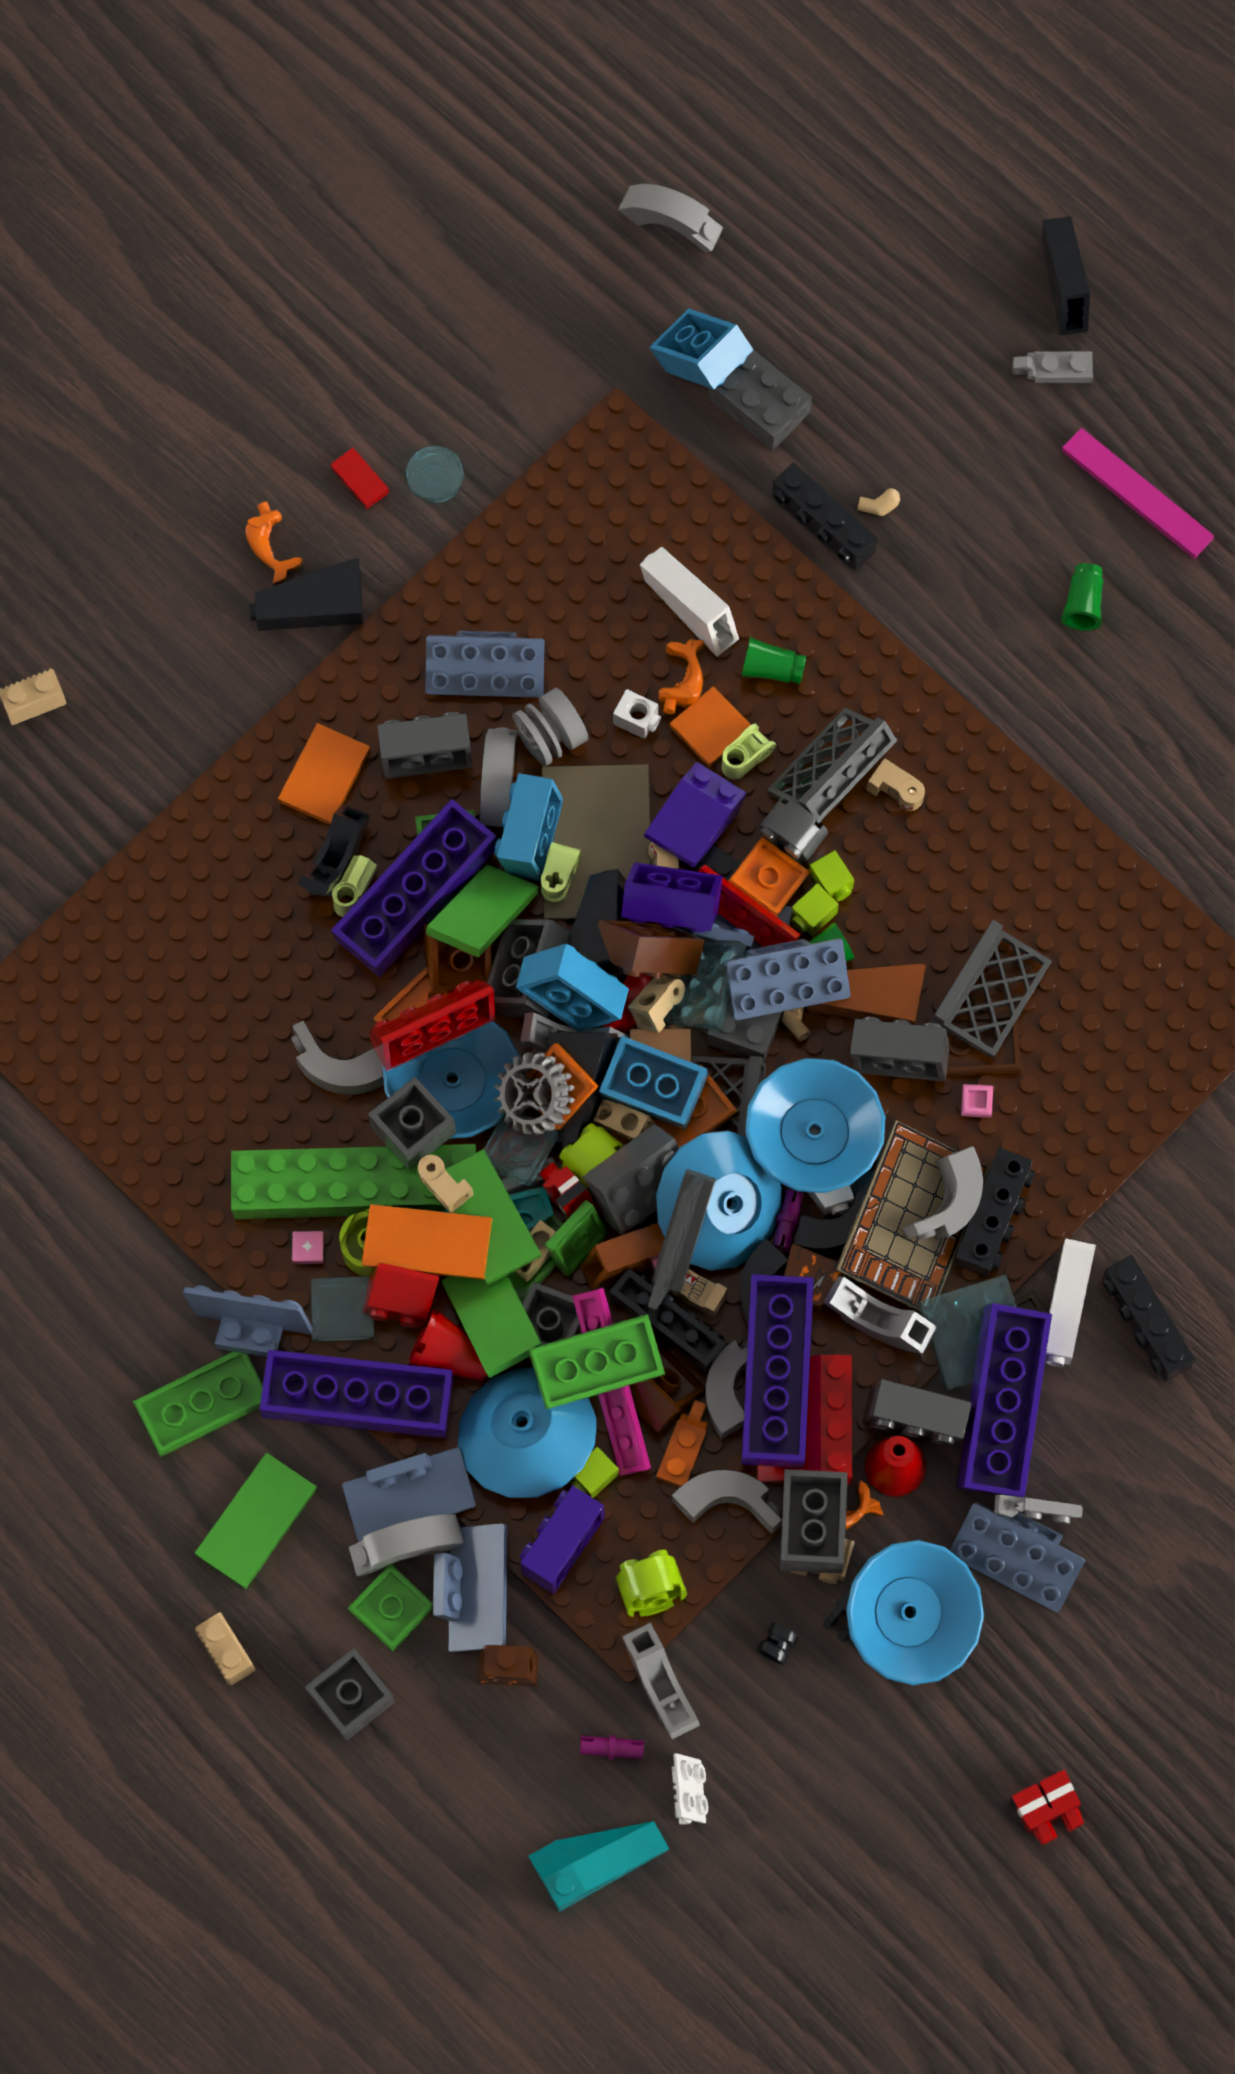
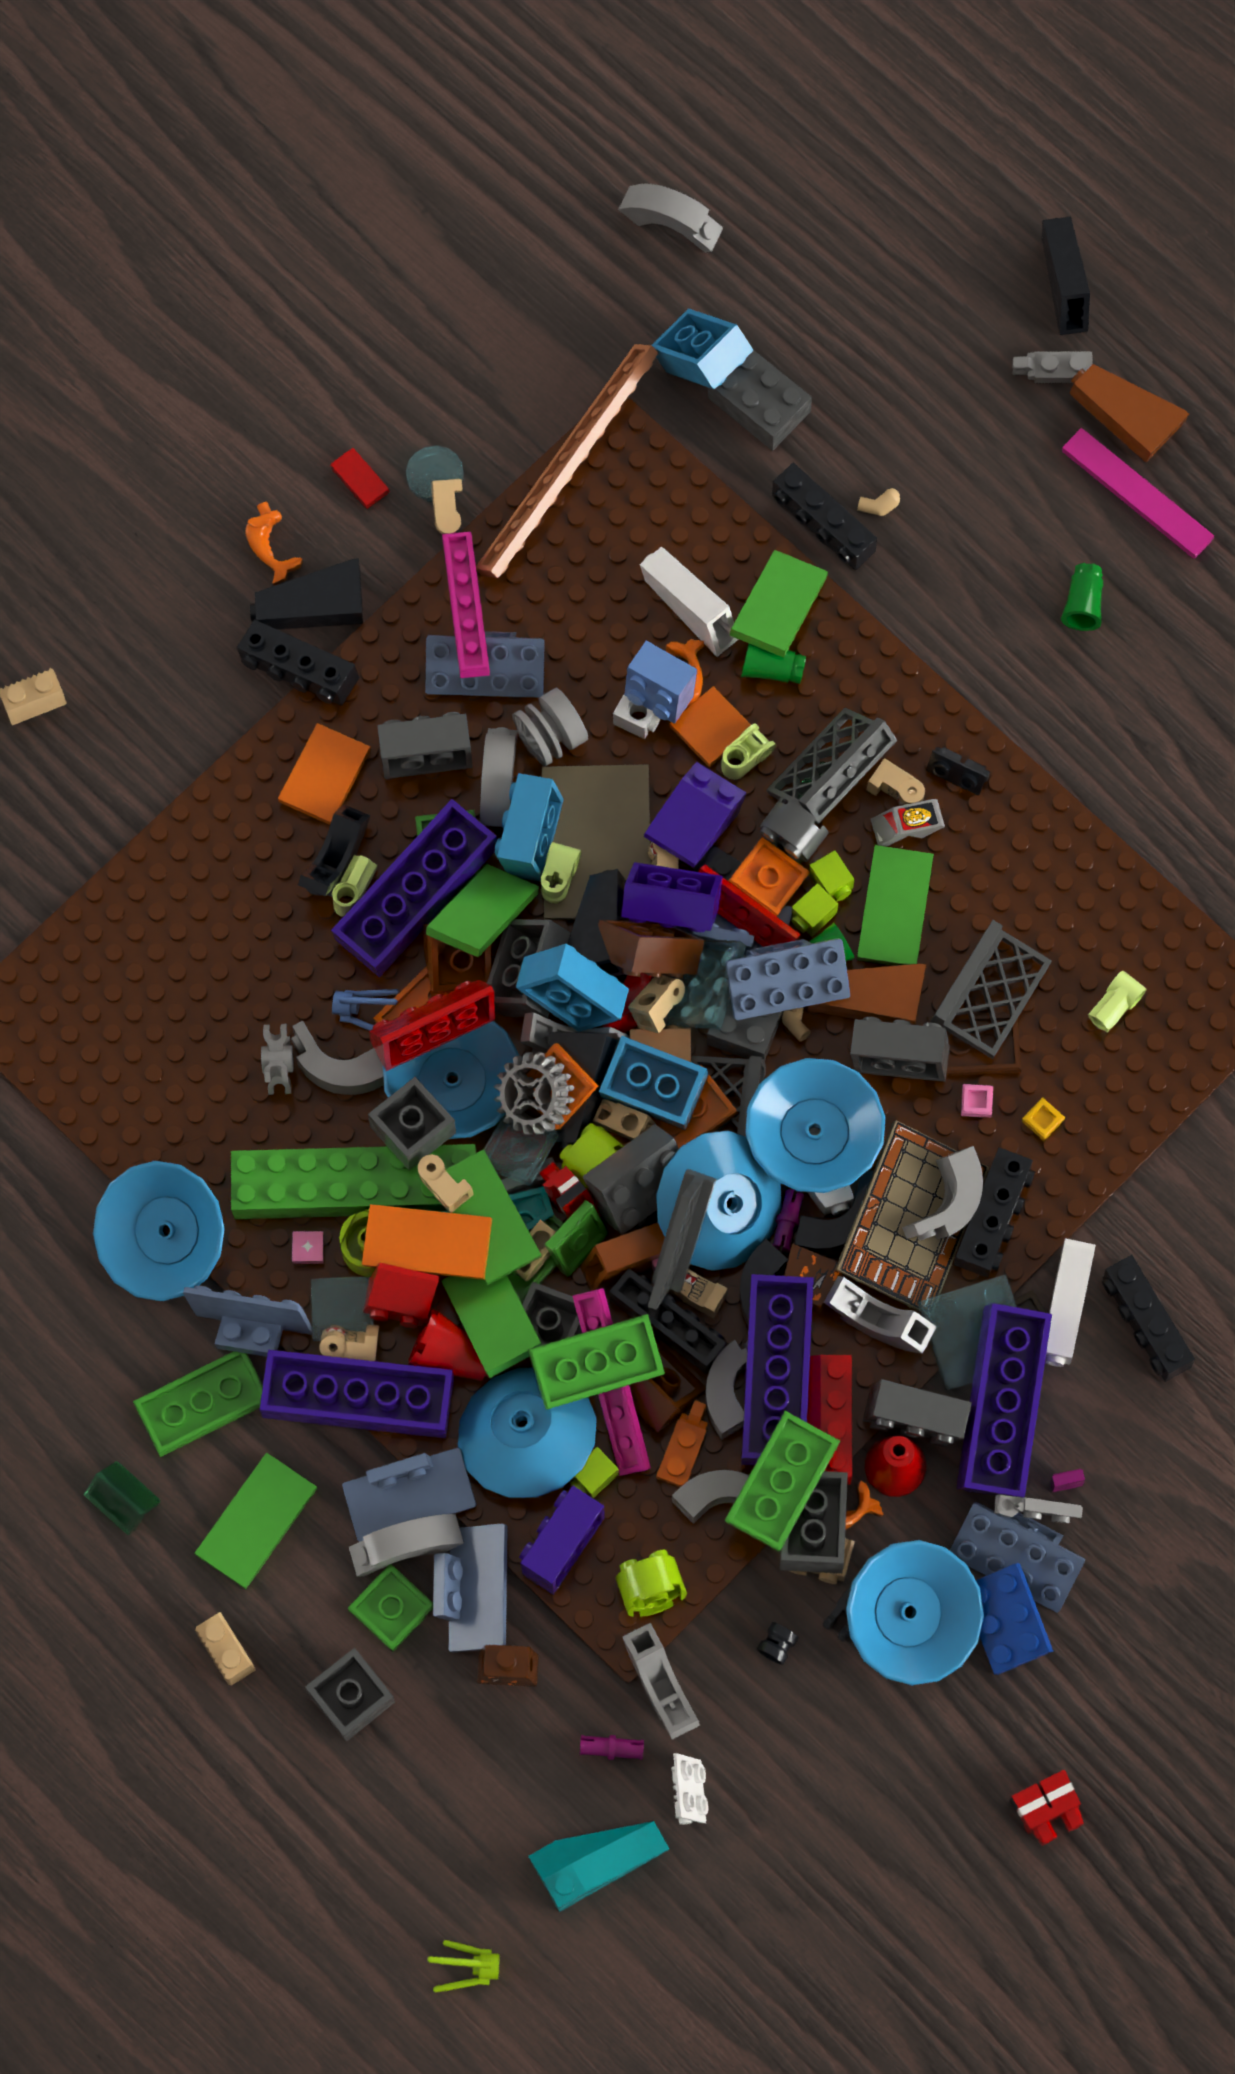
none -> clear green panel [83,1461,160,1535]
none -> dark azure dish [93,1161,225,1302]
none -> black brick [237,620,359,706]
none -> light grey pin [261,1024,294,1095]
none -> tan leg [319,1325,379,1361]
none -> medium blue plant [332,989,399,1031]
none -> lime plant [427,1940,499,1993]
none -> tan leg [431,479,462,534]
none -> dark pink tile [442,532,490,678]
none -> nougat plate [476,344,658,578]
none -> medium blue brick [624,641,697,724]
none -> bright green tile [724,1411,840,1552]
none -> bright green tile [730,550,828,658]
none -> bright green tile [857,845,934,966]
none -> slope [871,799,945,847]
none -> black hinge [926,746,991,796]
none -> blue plate [976,1563,1053,1675]
none -> yellow tile [1022,1097,1065,1141]
none -> magenta tile [1050,1469,1085,1493]
none -> dark orange slope [1069,364,1189,463]
none -> yellowish green piece [1088,970,1147,1032]

